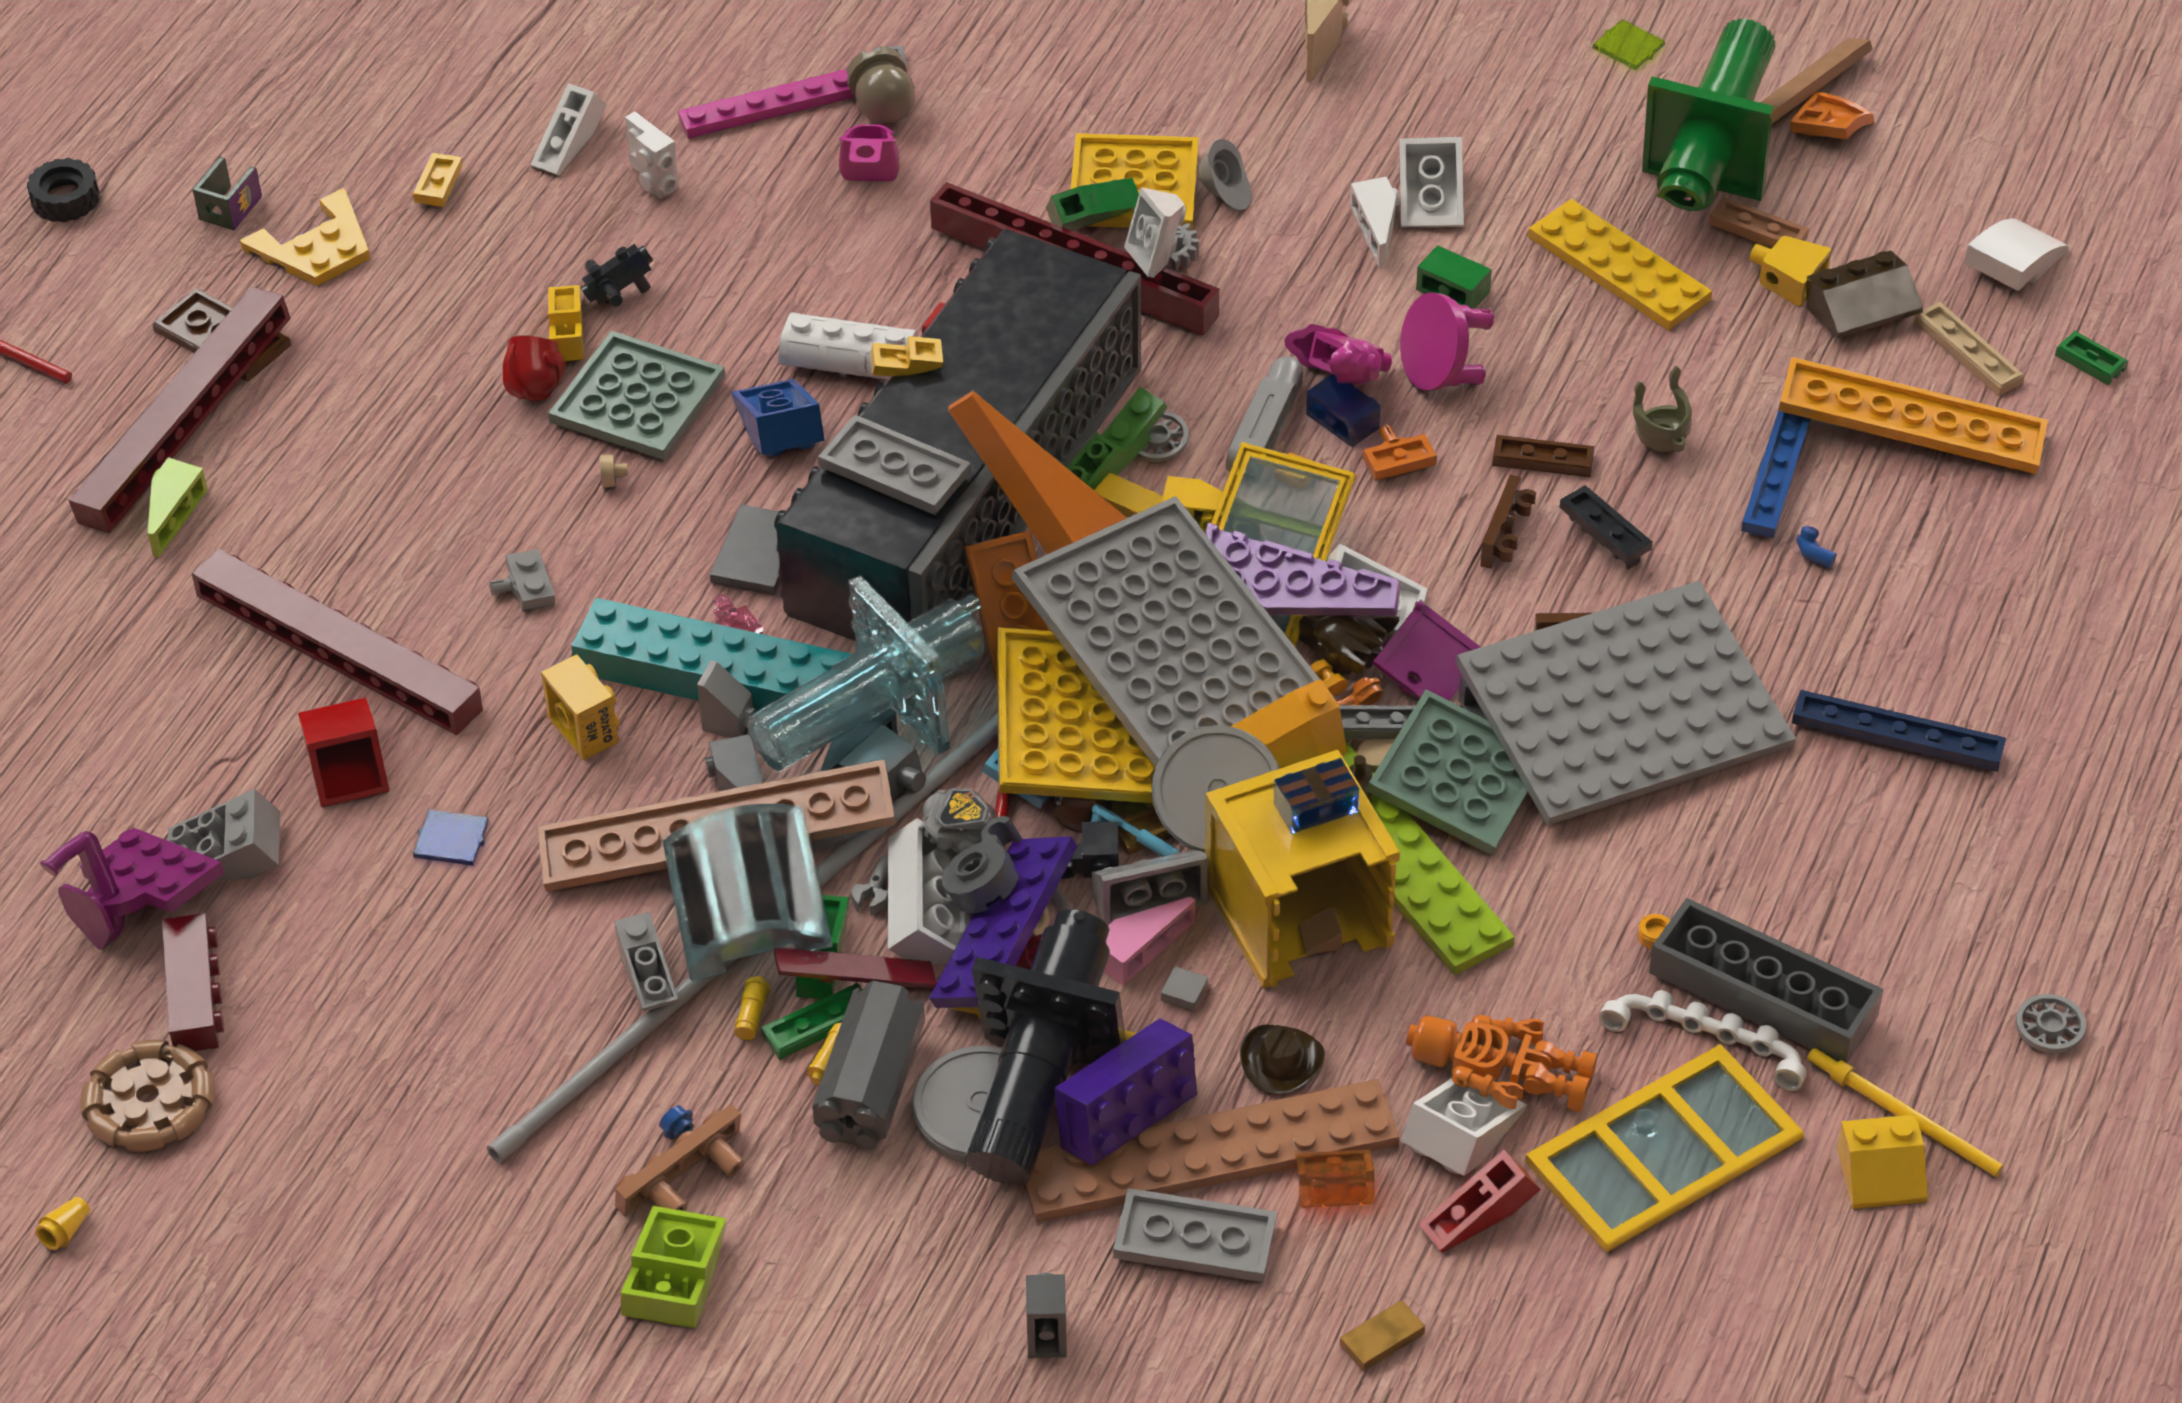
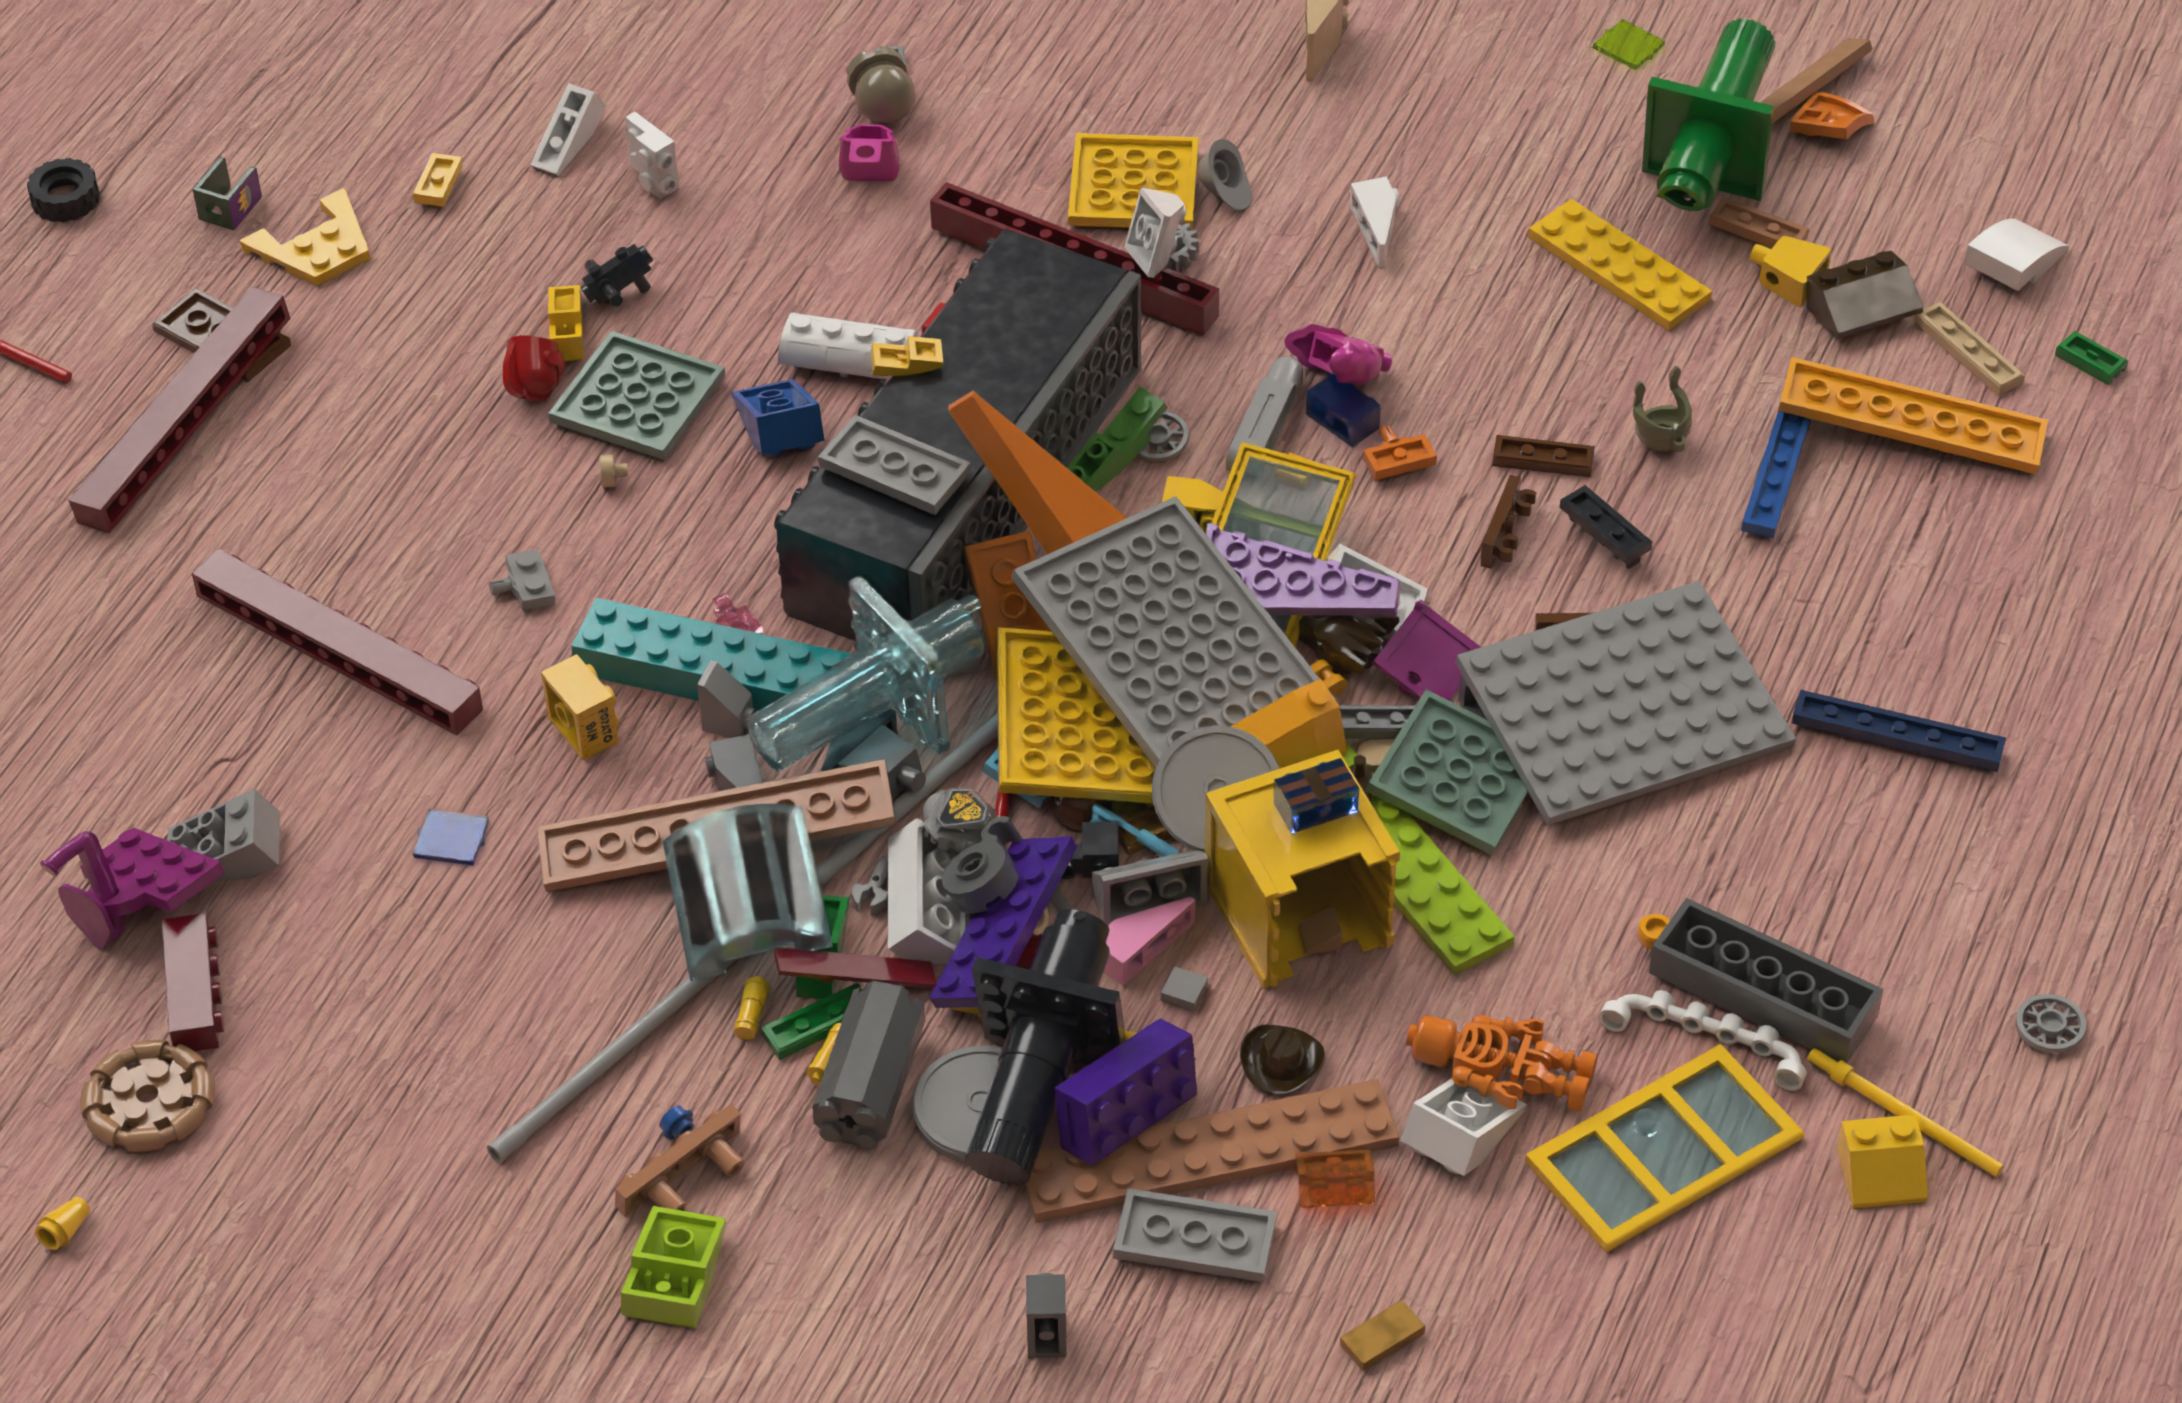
lime slope [147,458,208,558] -> none
red slope [298,697,390,807] -> none
light grey slope [614,912,678,1011] -> none
dark pink plate [678,69,855,139] -> none
tile [710,504,781,595] -> none
green slope [1046,178,1139,231] -> none
yellow tile [1094,472,1163,517] -> none
orange plate [1336,677,1384,705] -> none
white slope [1400,137,1464,229] -> none
dark pink piece [1400,293,1494,391] -> none
green brick [1416,245,1492,309] -> none
red slope [1419,1149,1541,1253] -> none
blue arm [1796,526,1837,569] -> none

